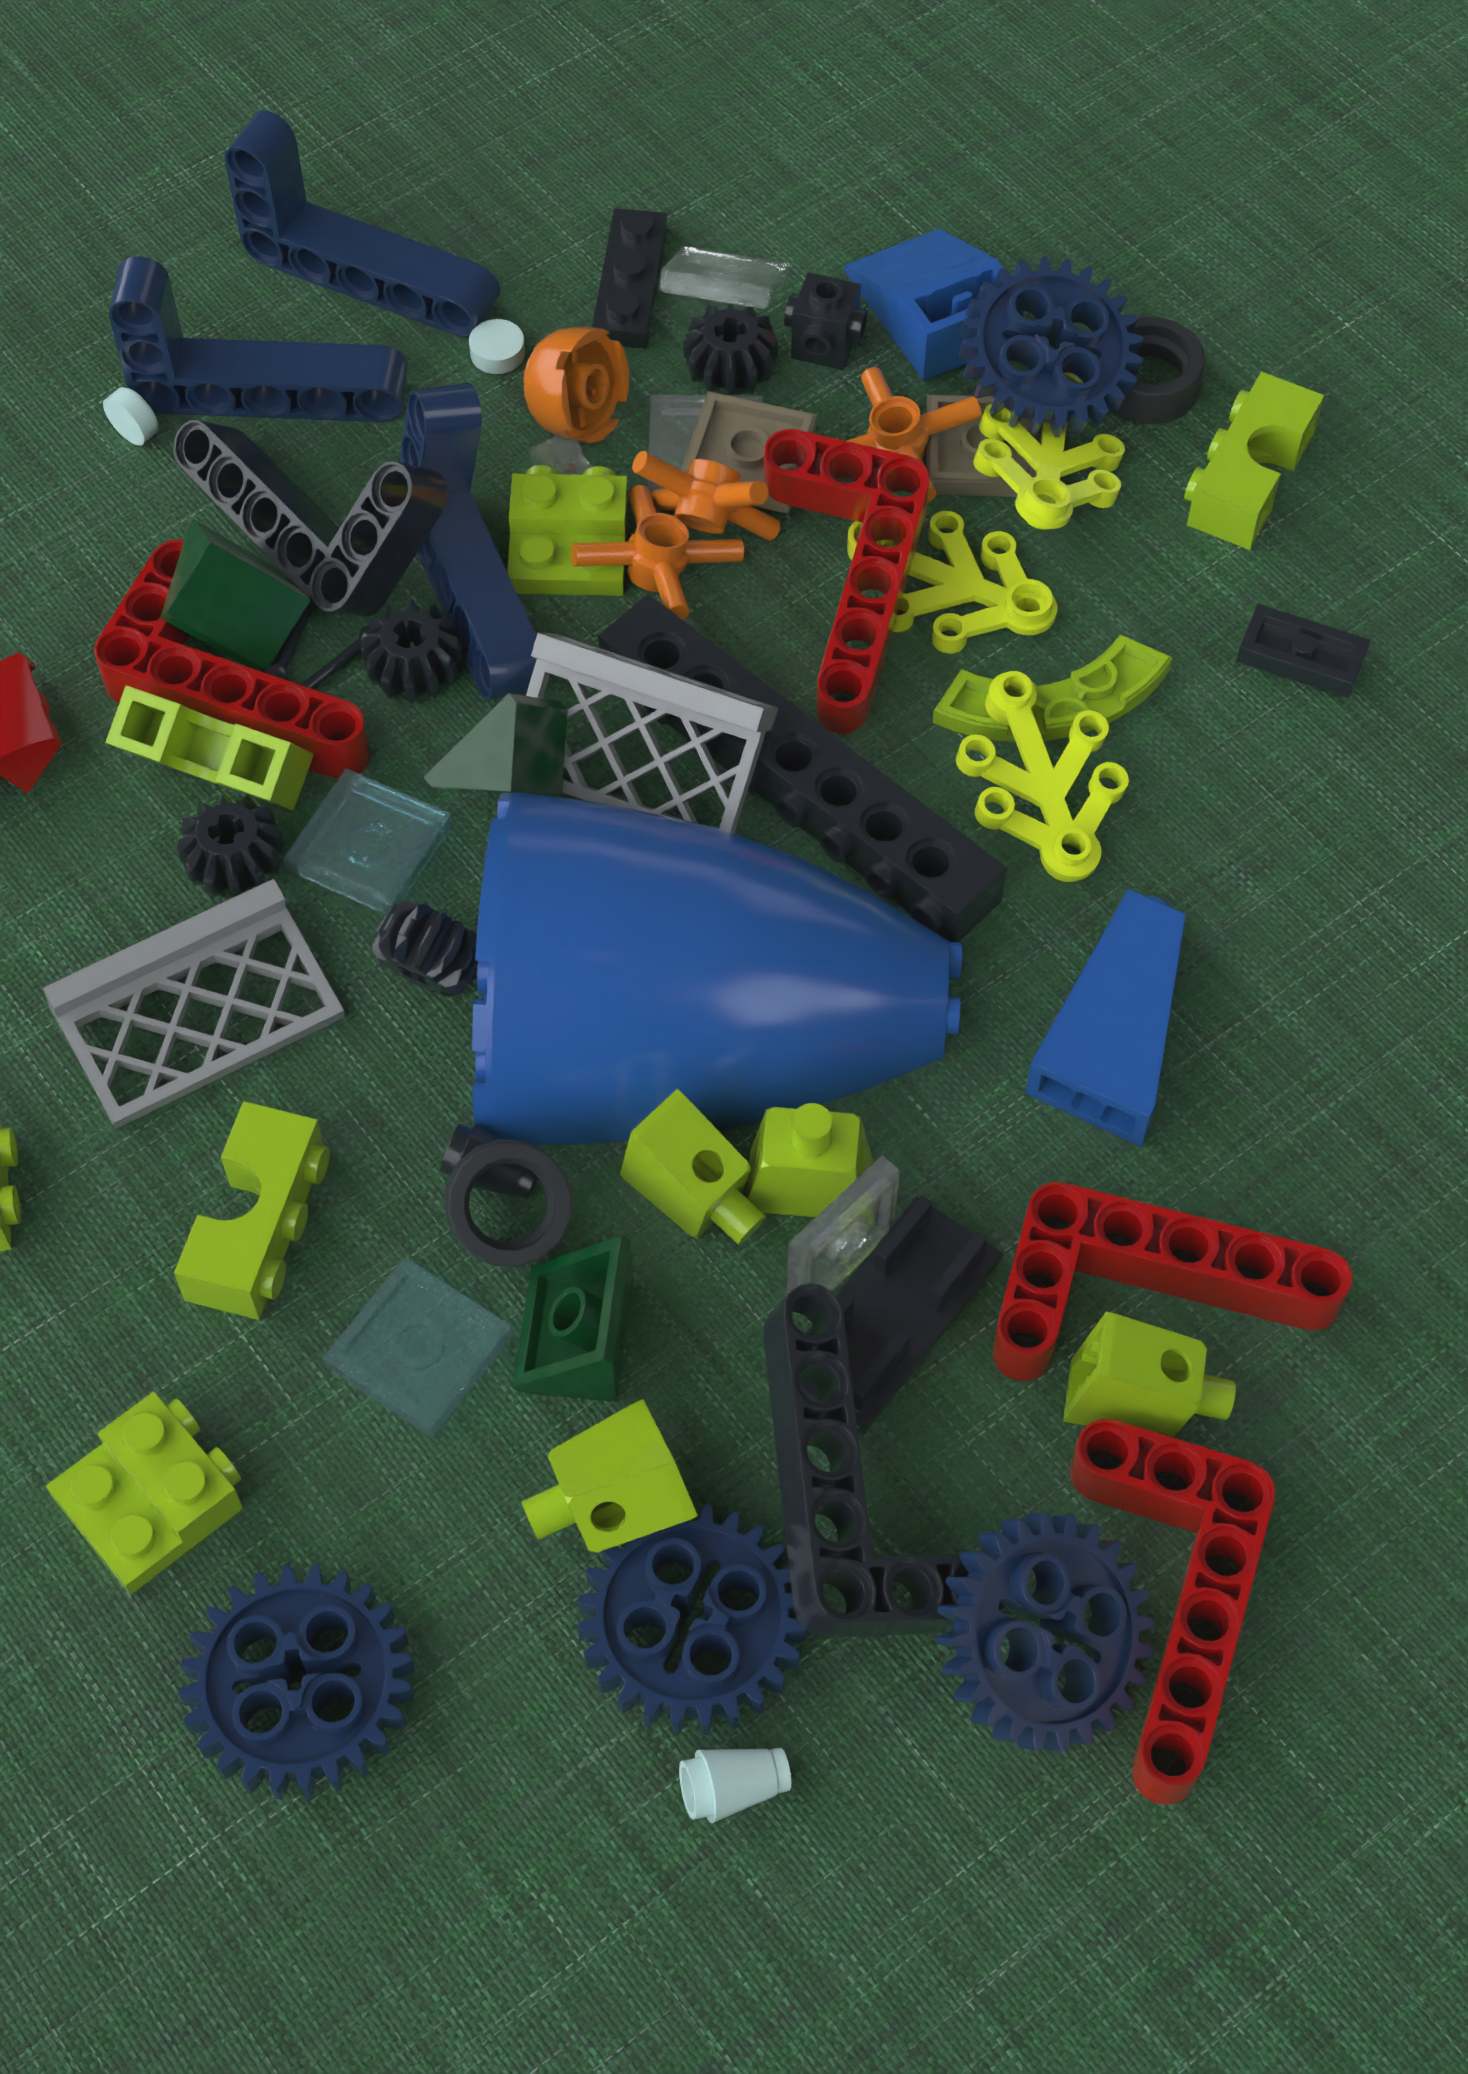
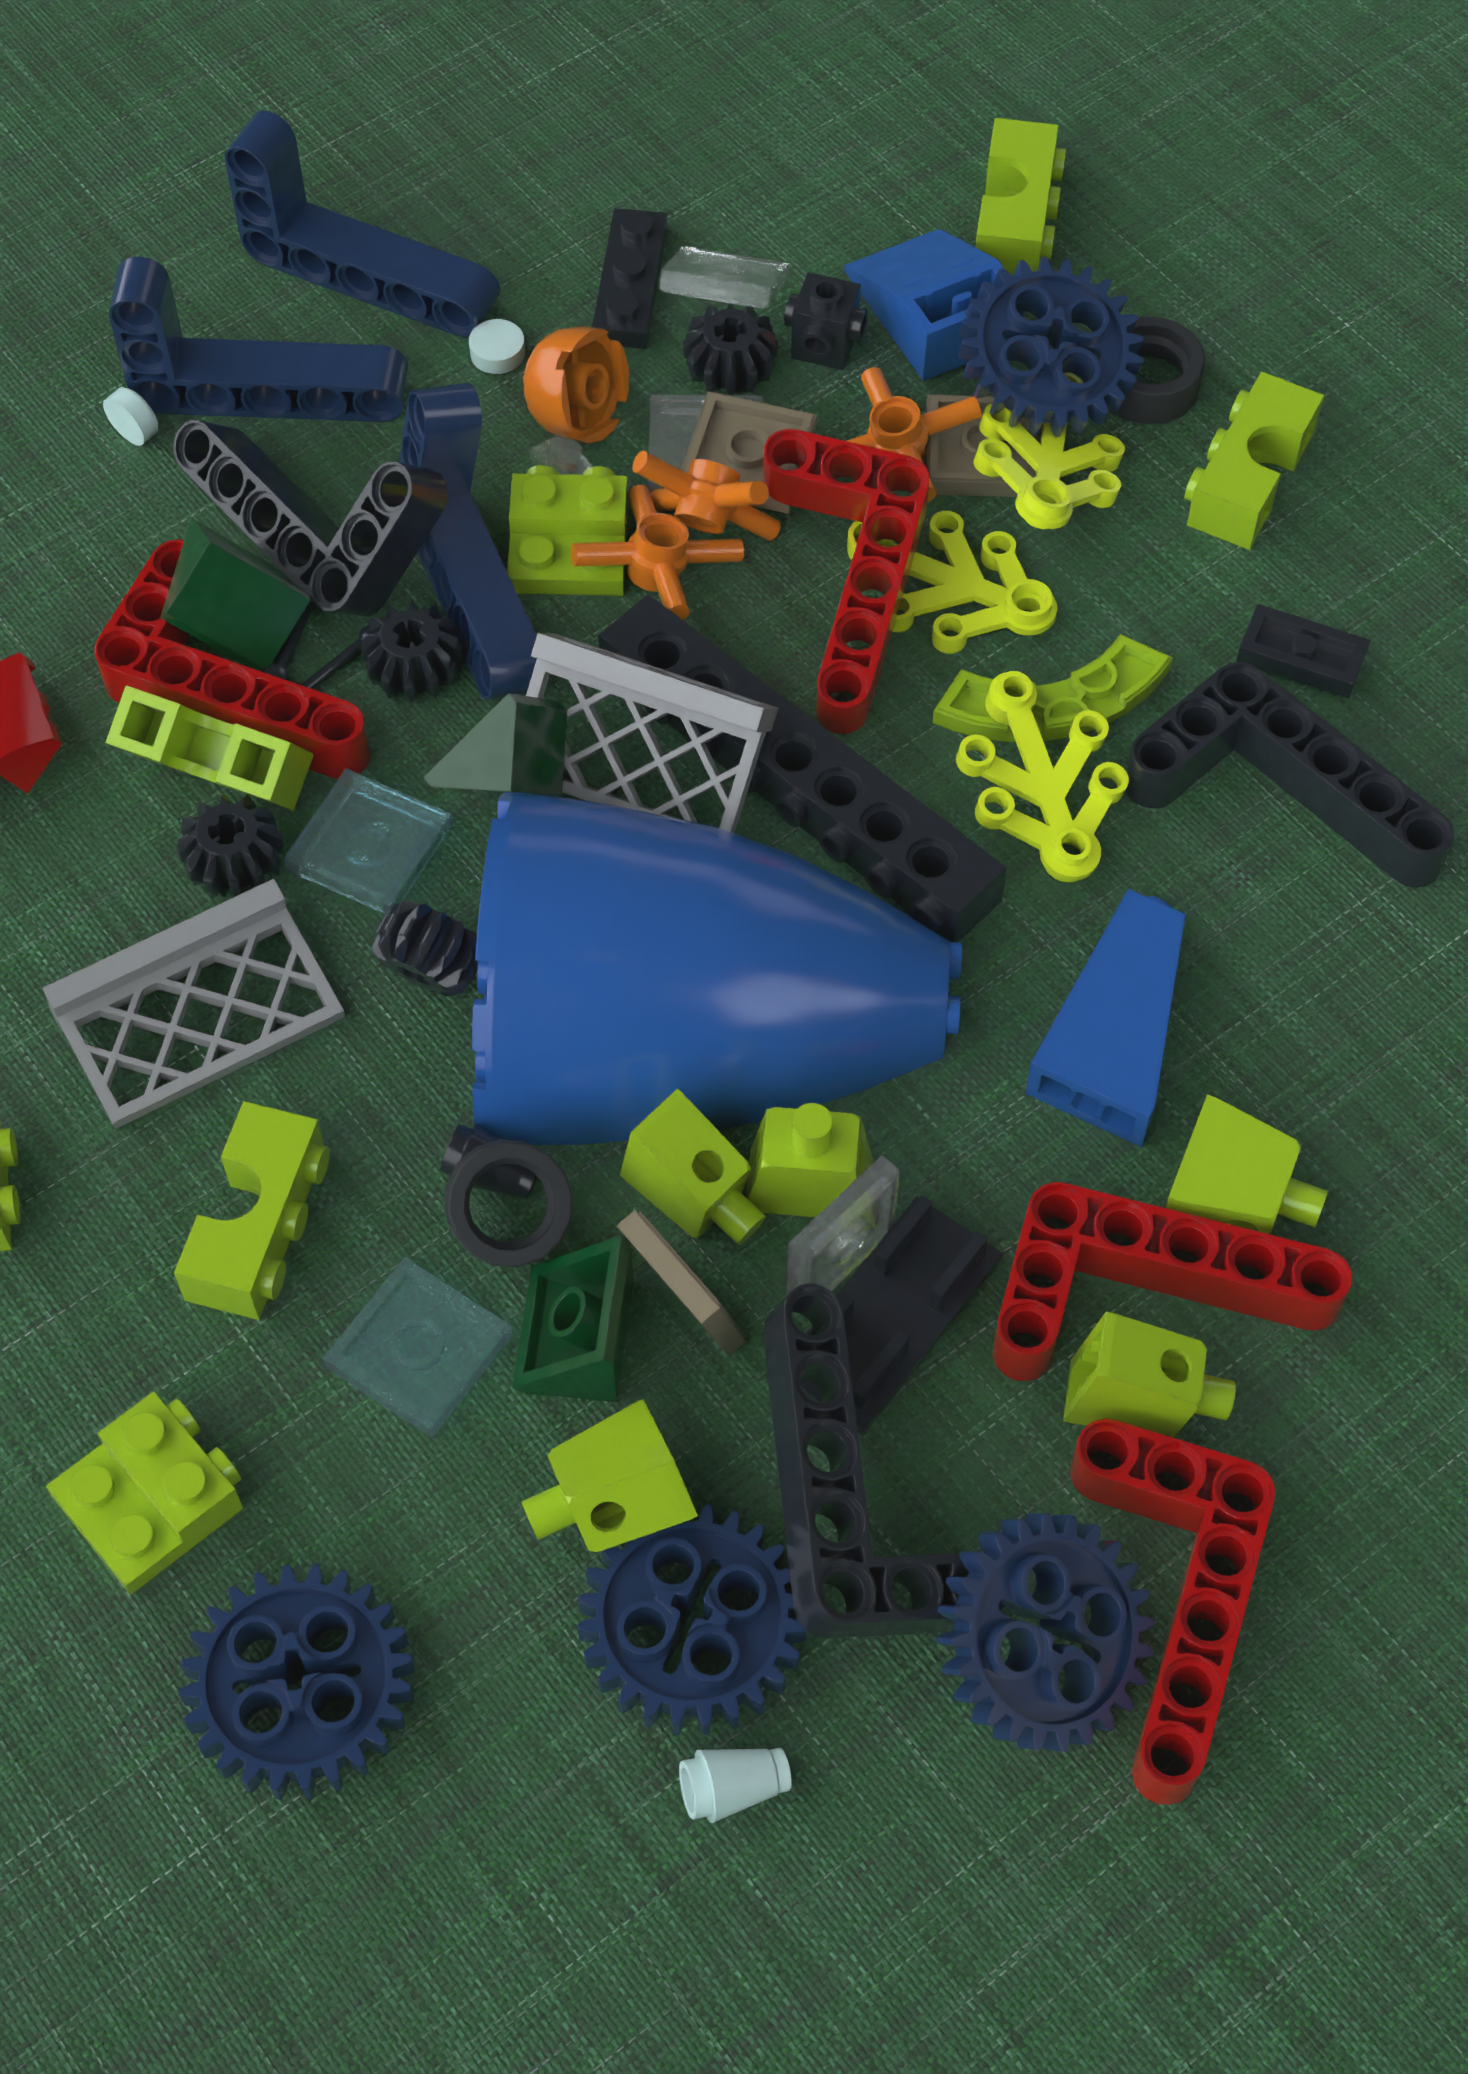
none -> dark tan tile [616,1210,747,1357]
none -> lime arch [975,118,1066,277]
none -> black beam [1126,662,1454,888]
none -> lime torso [1165,1094,1328,1234]

